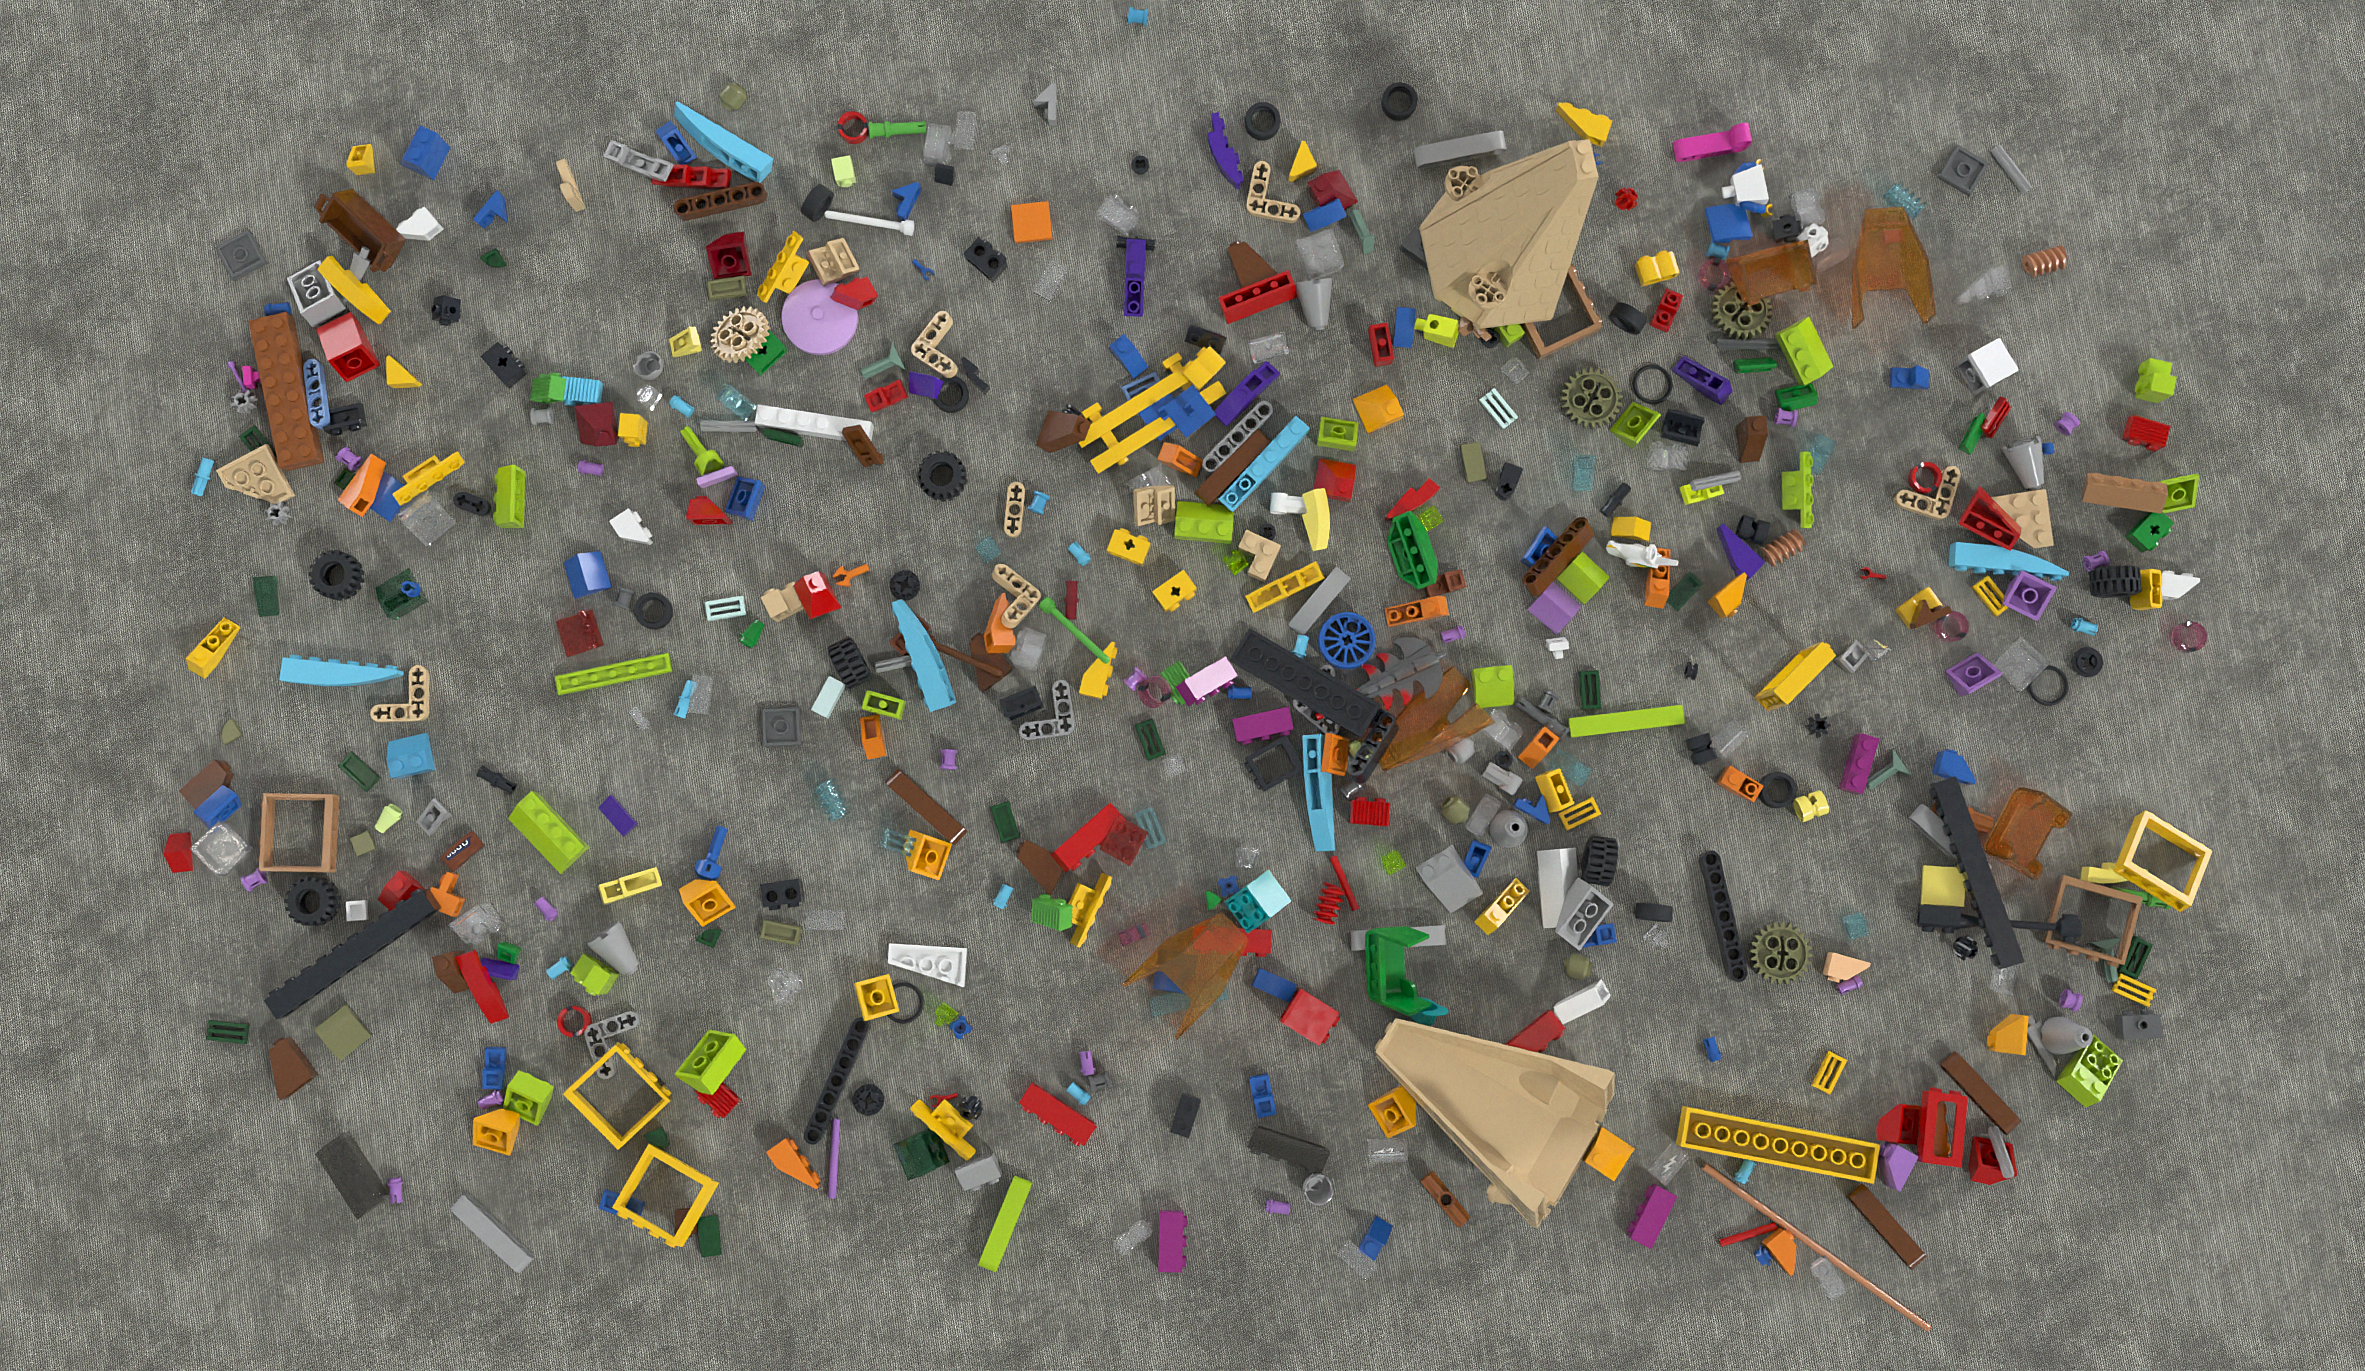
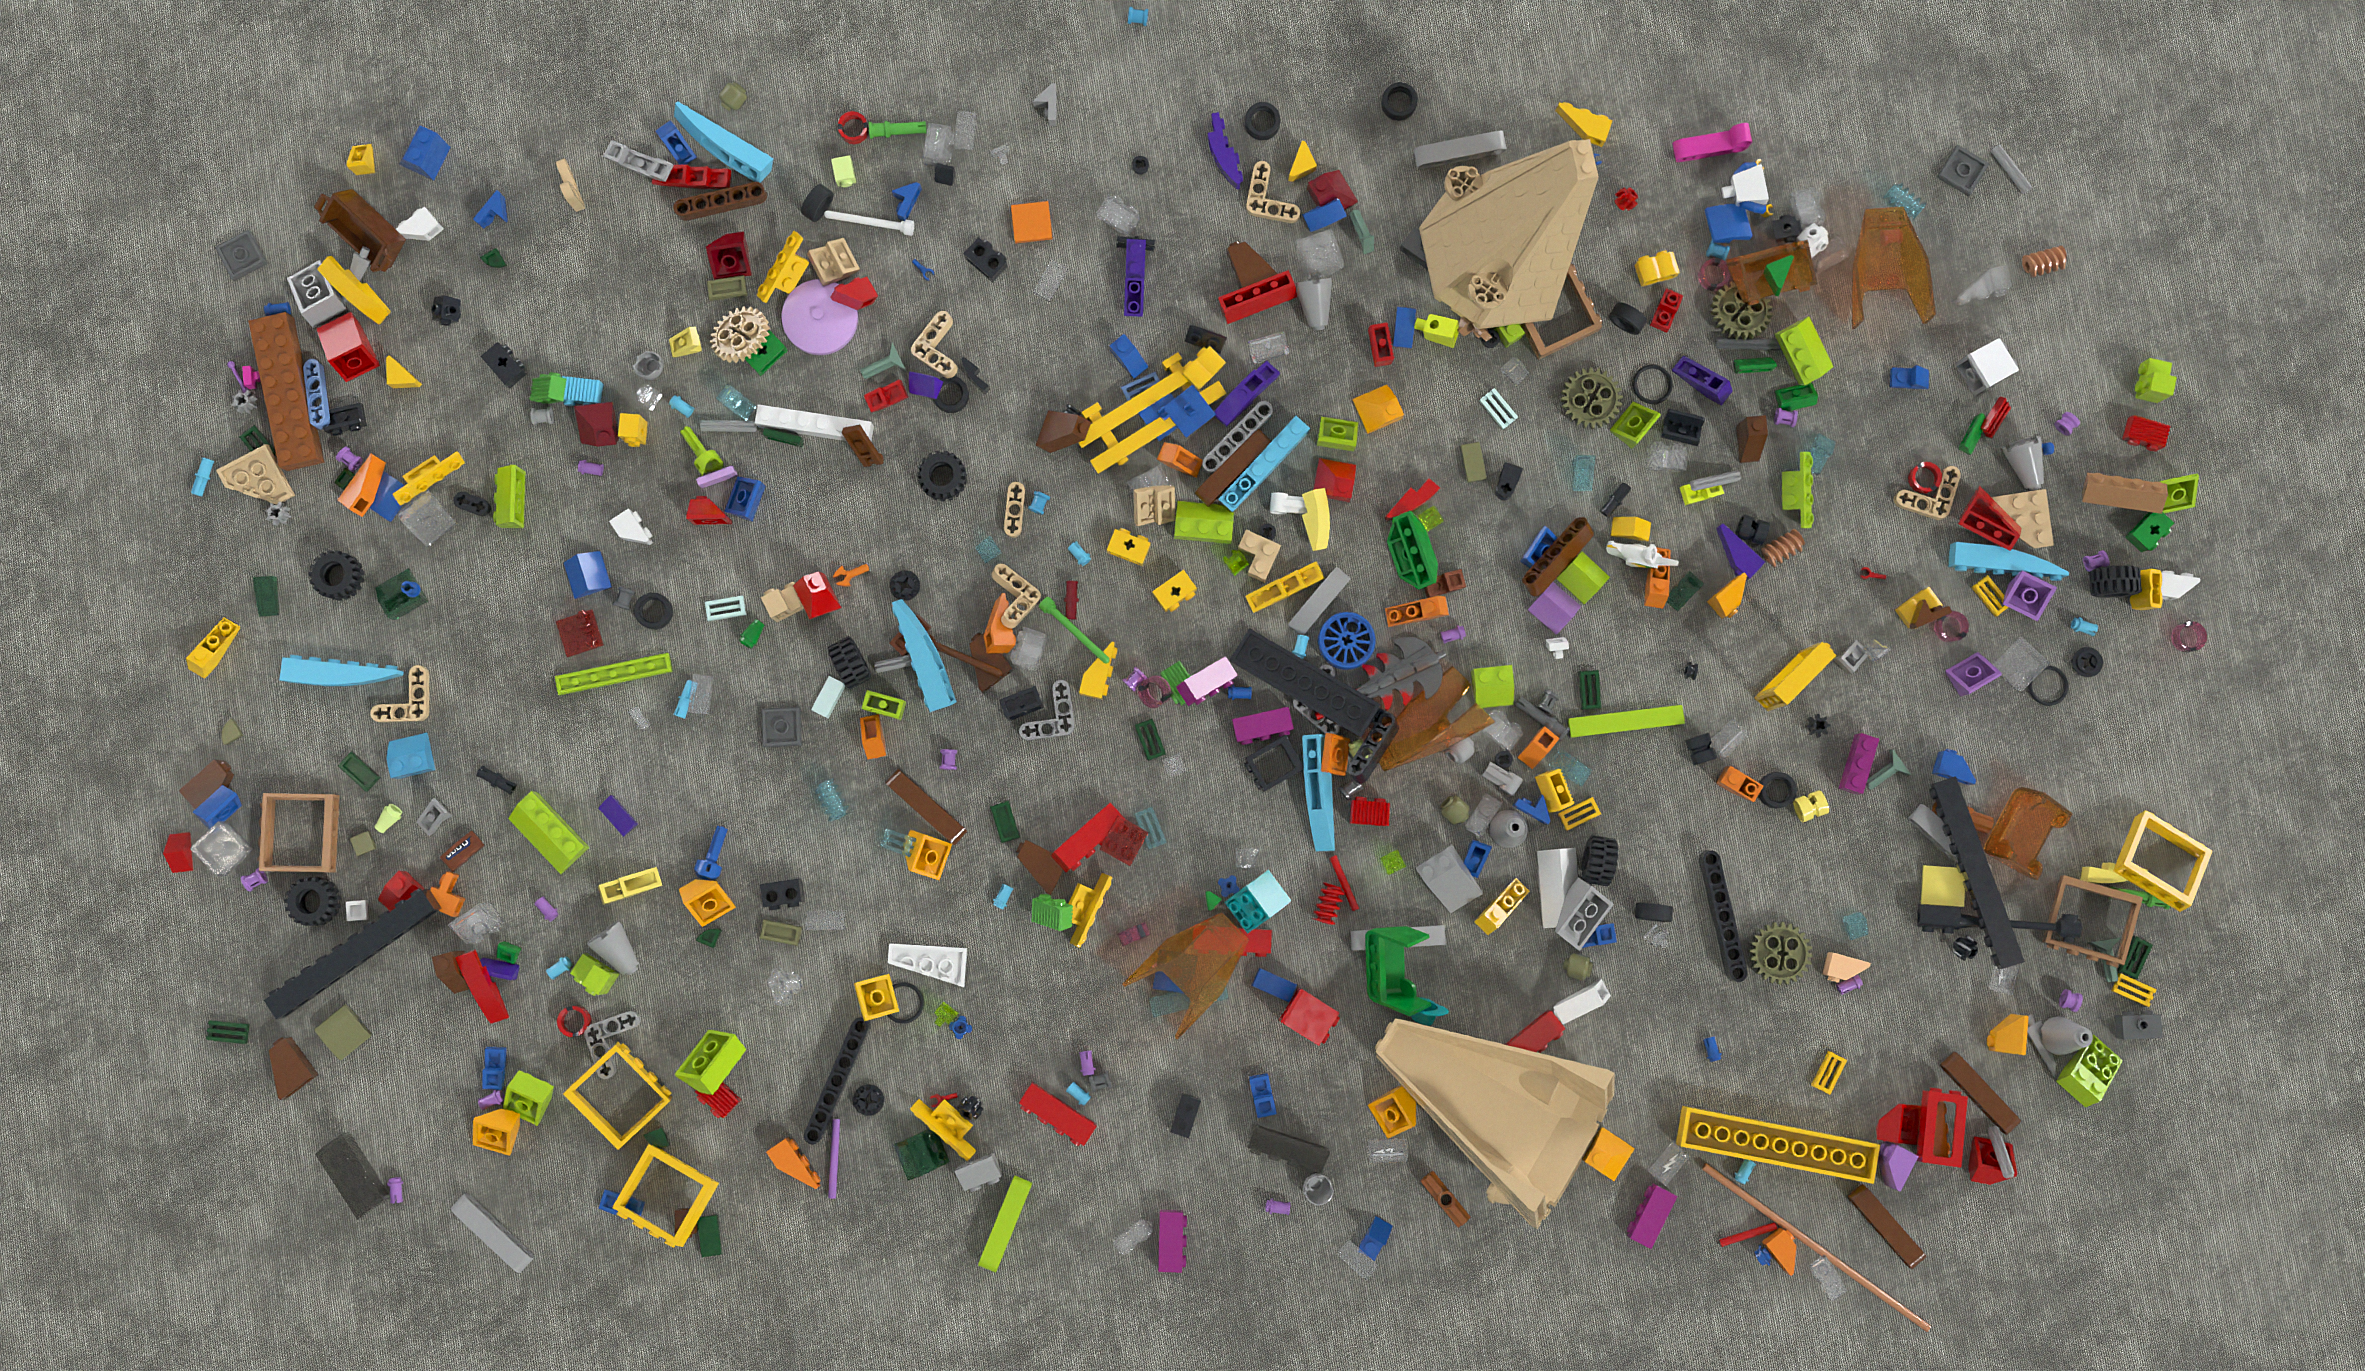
none -> green slope [1763,255,1794,297]

